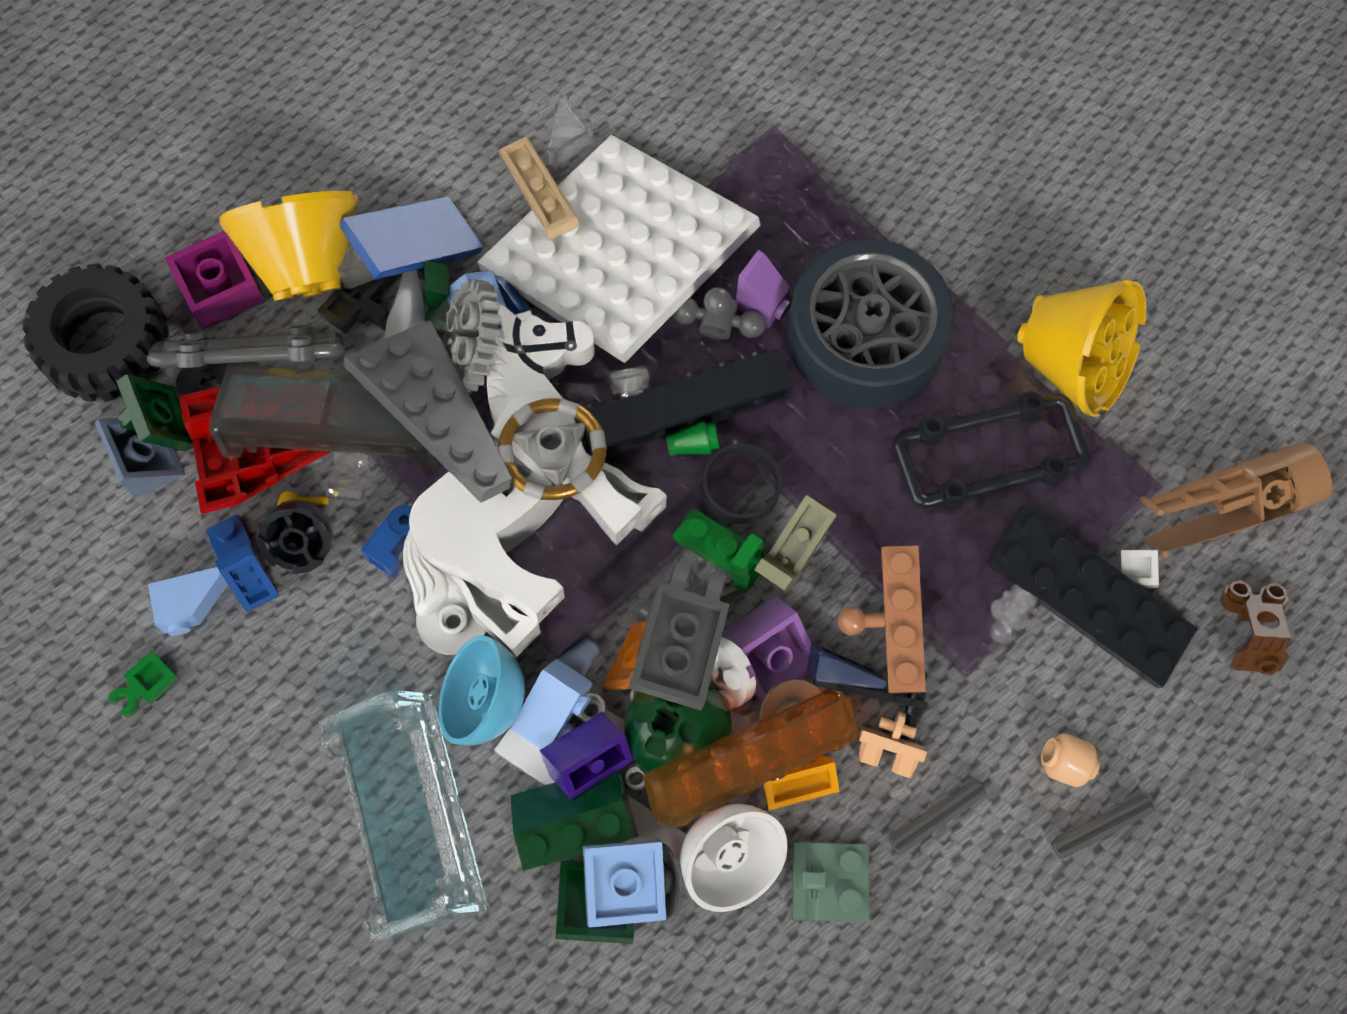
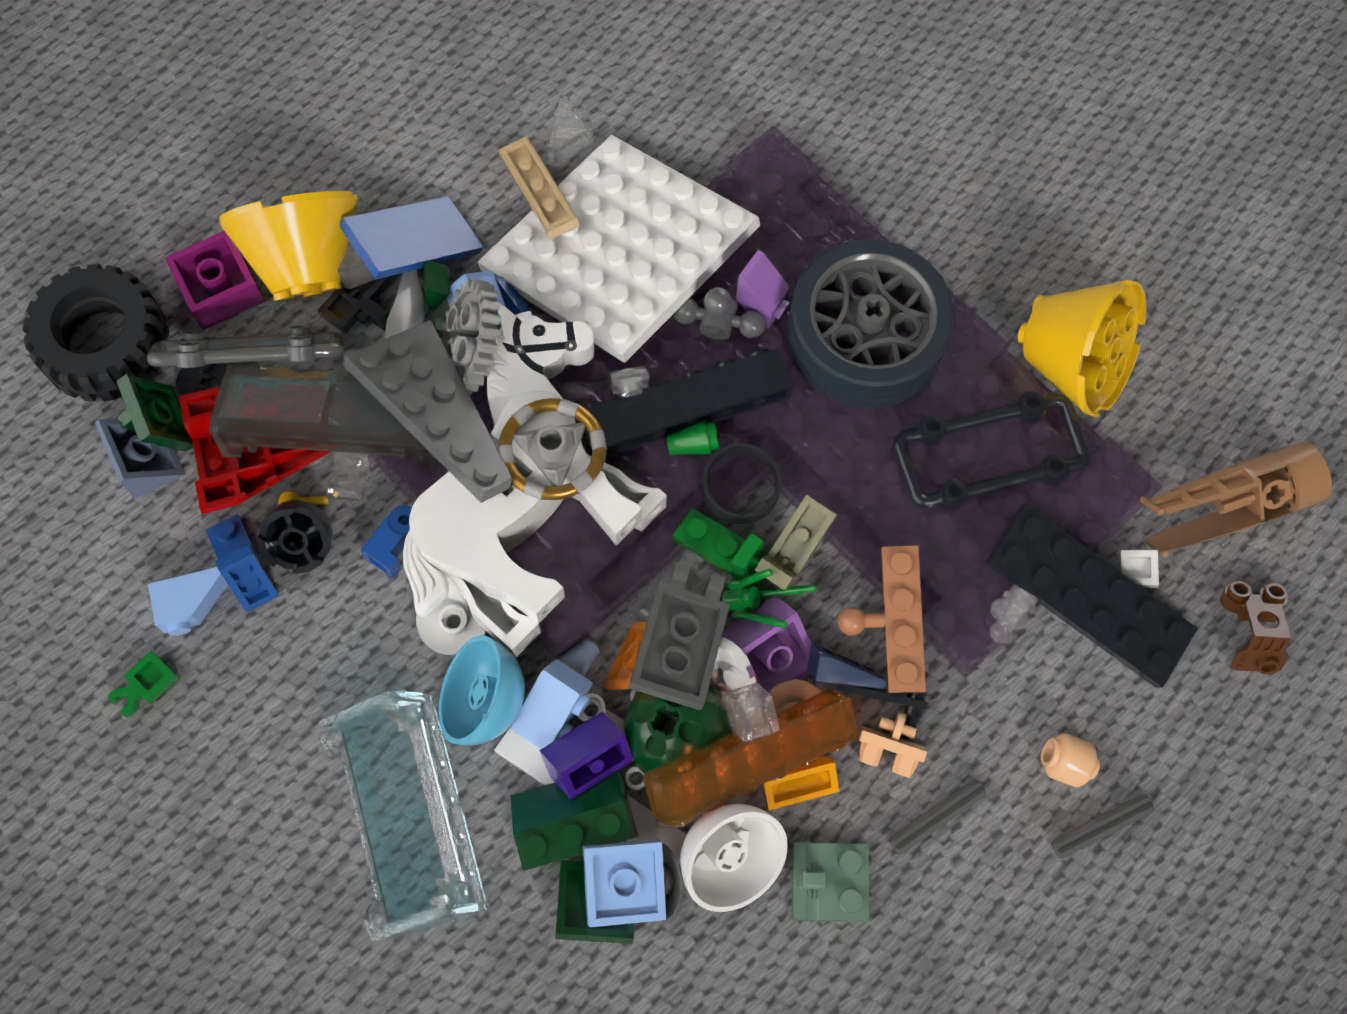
none -> green plant [722,569,817,628]
none -> clear brick [722,682,780,742]

